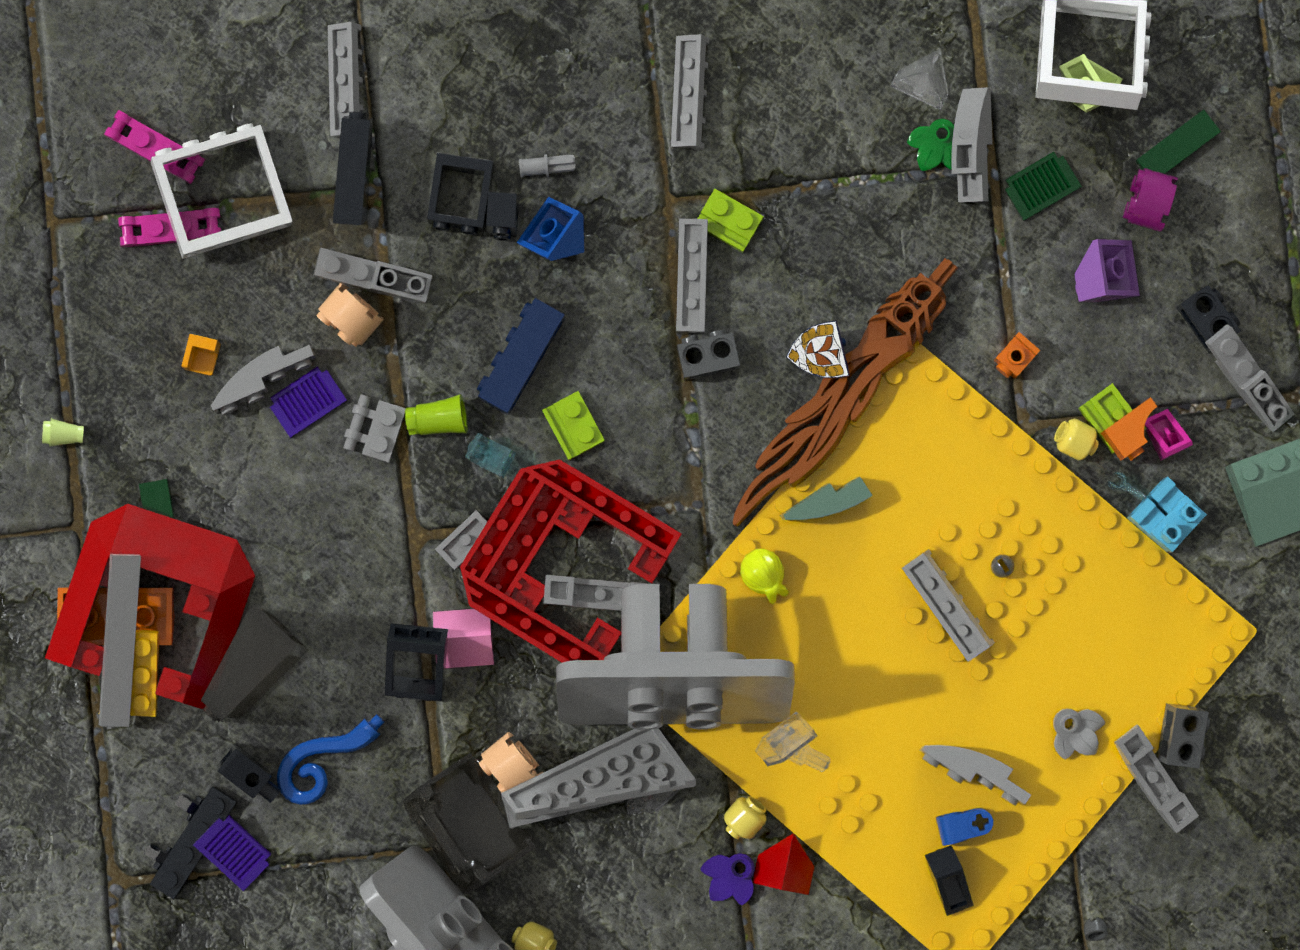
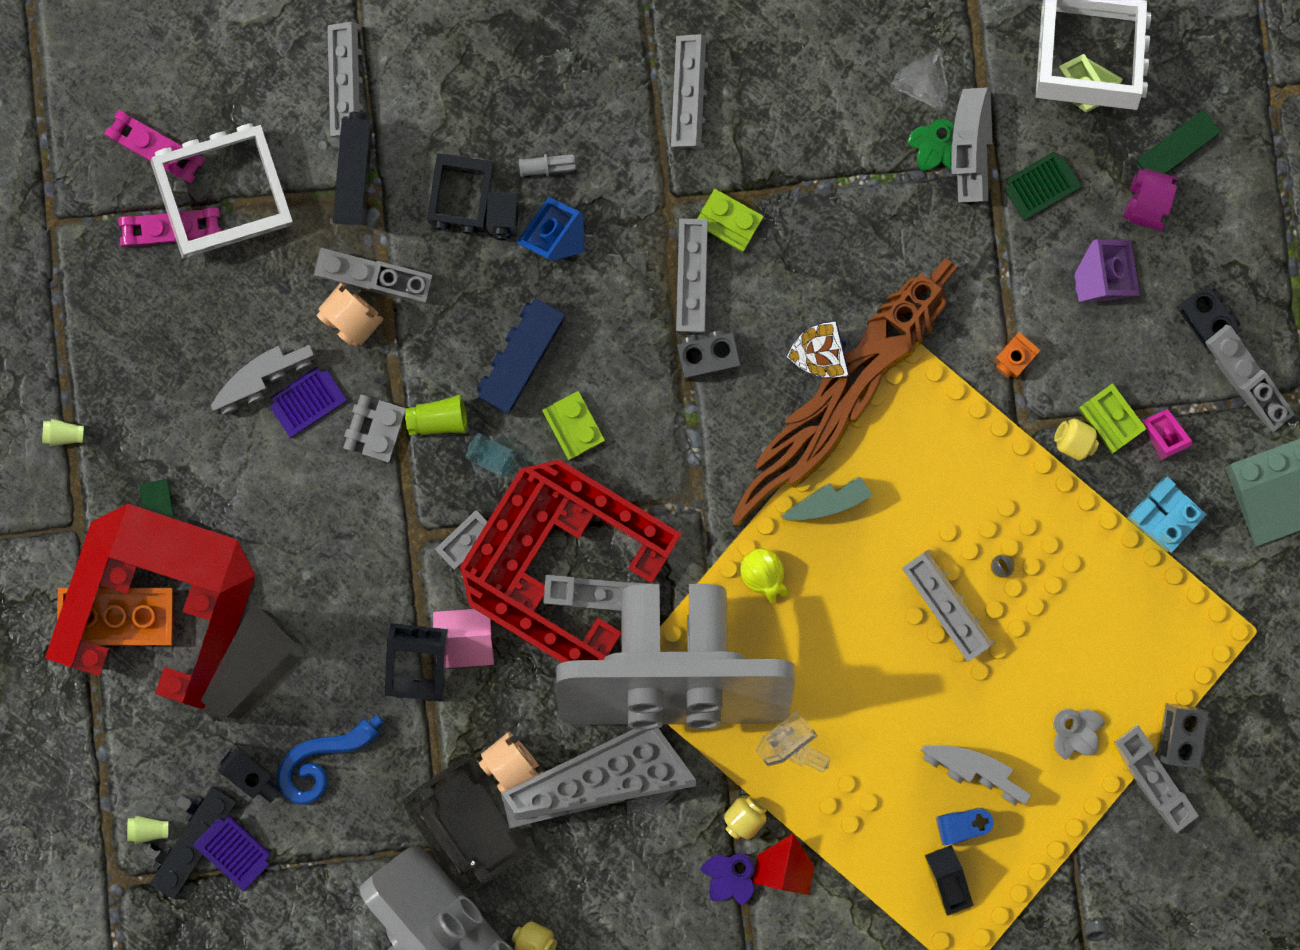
yellow wing [98,630,159,717] -> none
light grey tile [99,554,141,727] -> none
light orange panel [182,334,221,376] -> none
orange arch [1101,397,1157,461] -> none
clear light blue hand [1107,472,1146,501] -> none
none -> yellowish green cone [127,816,168,844]

